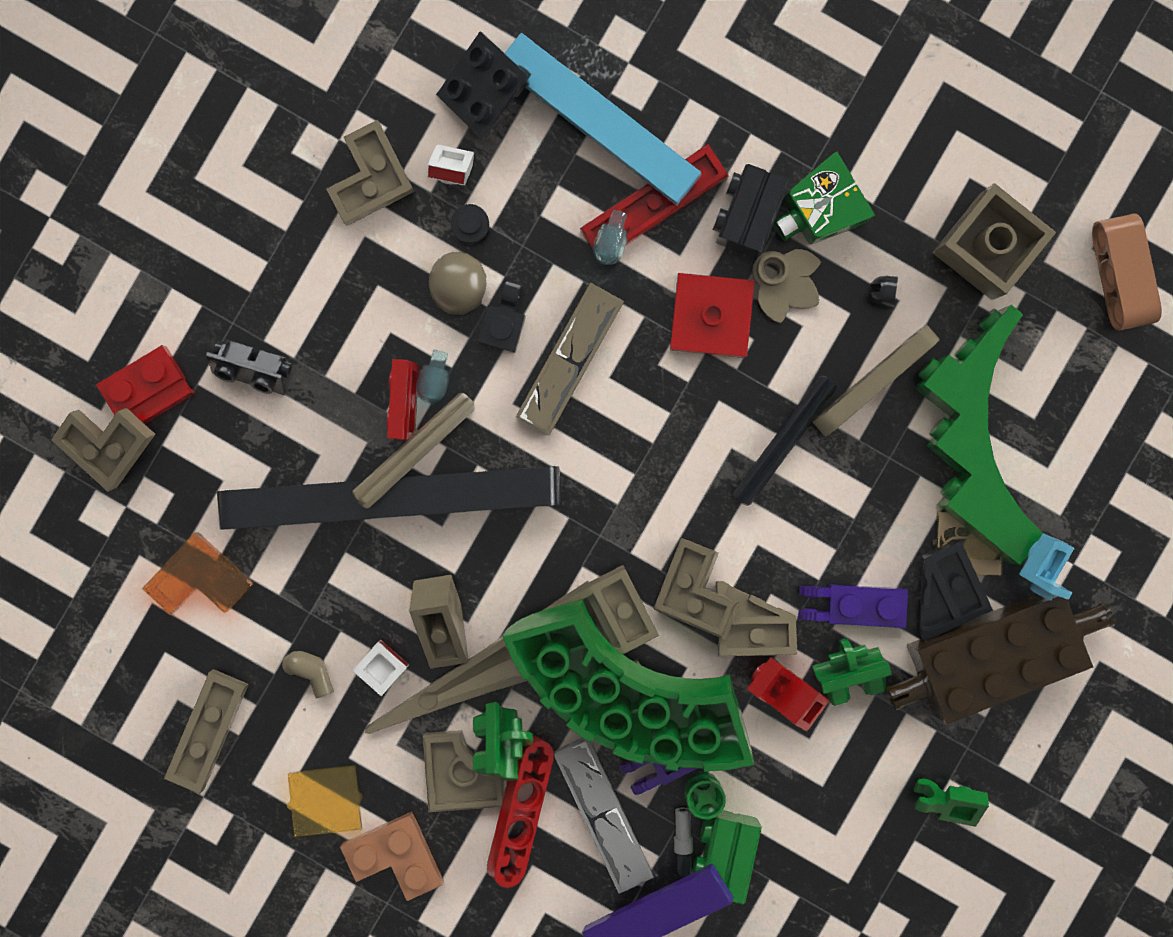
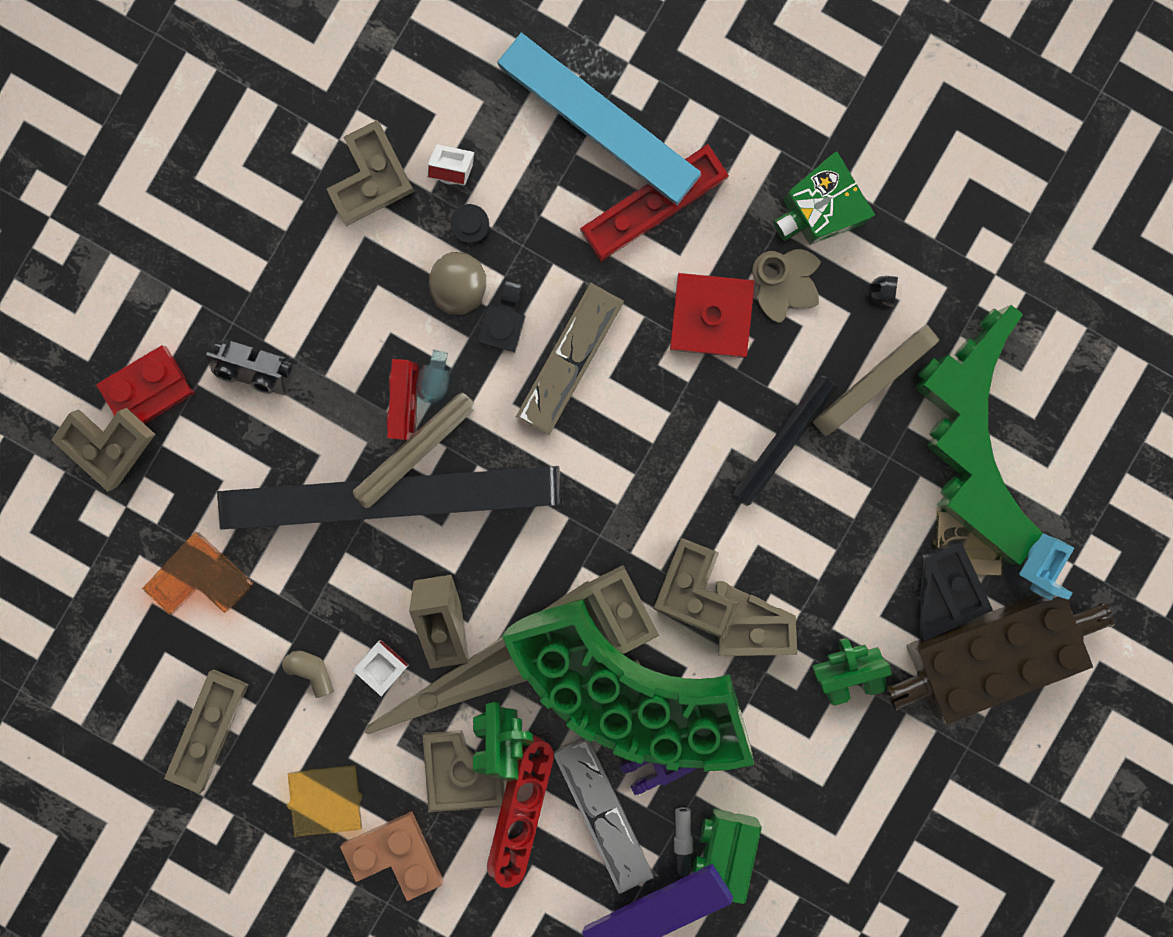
black hinge [436,31,532,140] -> none
clear light blue cylinder [593,210,628,265] -> none
green wheel [684,772,726,820] -> none
black brick [712,164,790,258] -> none
red brick [747,657,830,731] -> none
dark purple hinge [798,584,908,628] -> none
green plate [914,779,989,827] -> none
dark tan brick [932,183,1056,300] -> none
nougat beam [1092,214,1162,331] -> none

